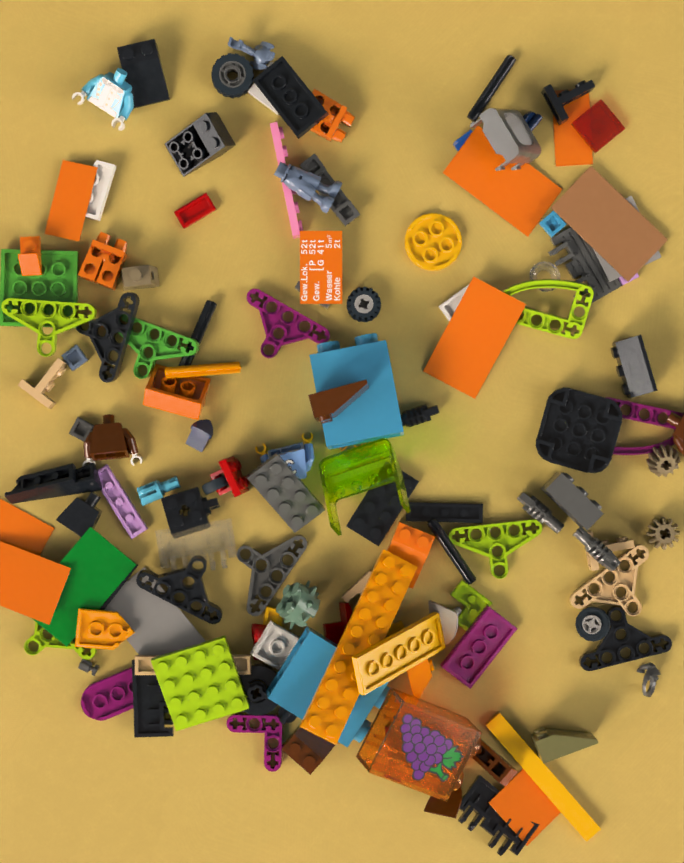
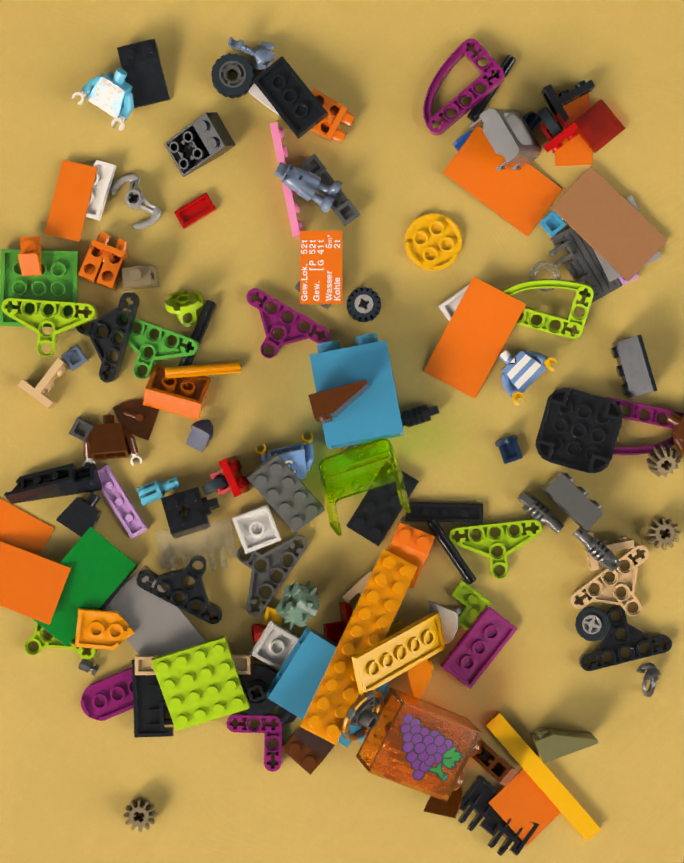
none -> light grey piece [110,173,161,230]
none -> reddish brown shield [113,399,159,440]
none -> dark tan gear [123,798,157,832]
none -> lime tile [164,290,203,327]
none -> white tile [232,504,282,554]
none -> dark grey piece [342,690,384,741]
none -> magenta beam [423,39,505,136]
none -> dark blue tile [495,435,523,464]
none -> torso [499,349,559,406]
none -> plate [538,106,580,153]

